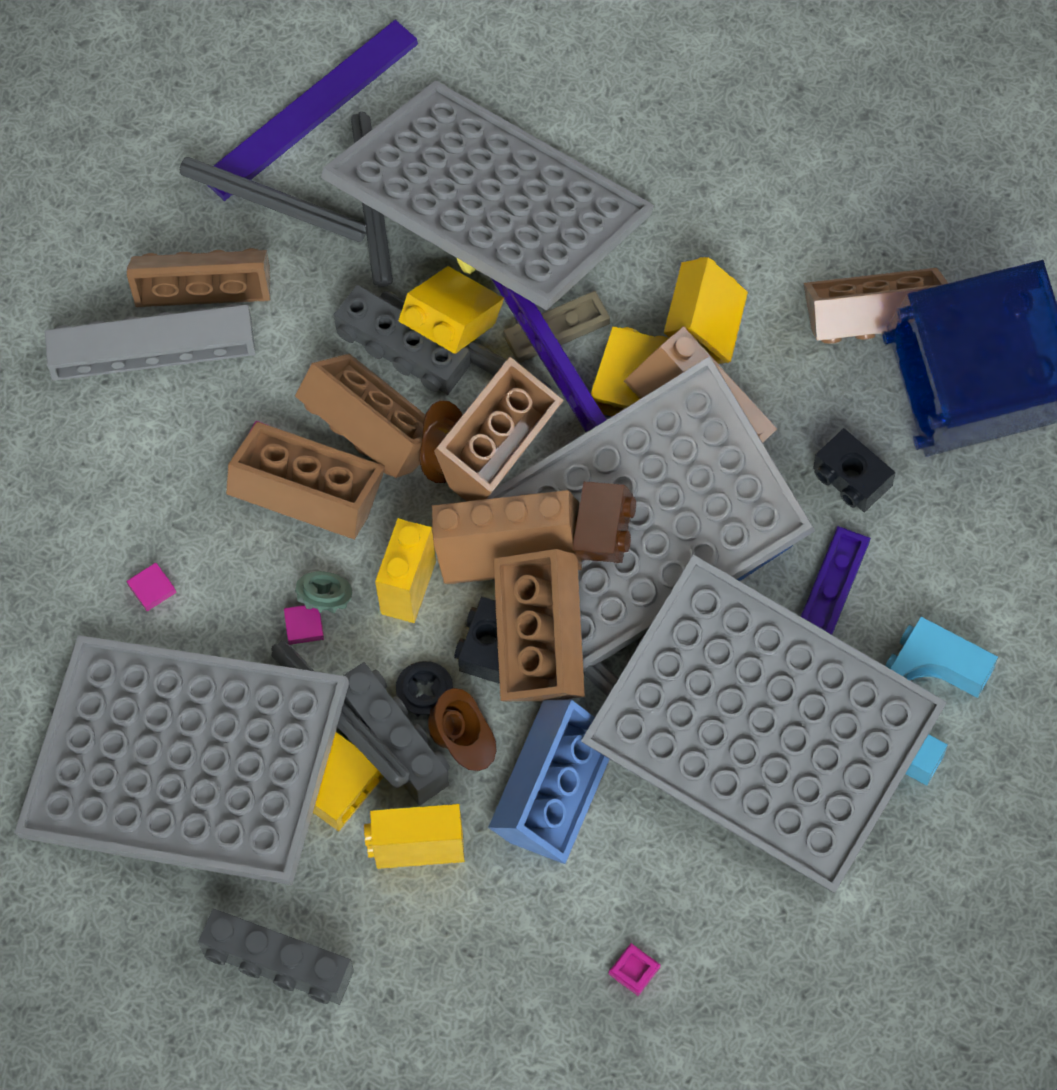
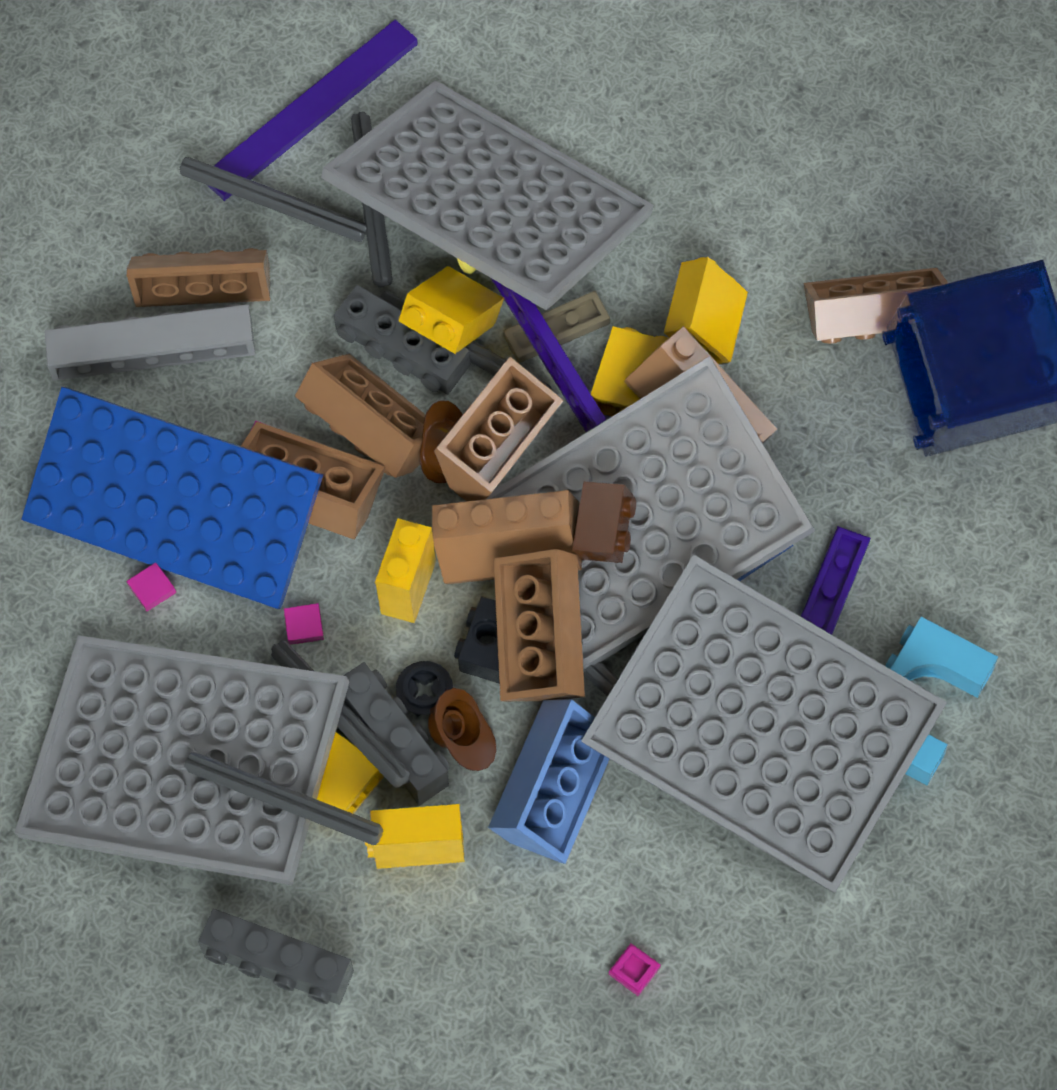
sand green gear [295,571,352,614] -> none
black brick [813,428,895,513] -> none
none -> blue plate [21,387,324,609]
none -> dark grey axle [184,752,383,845]

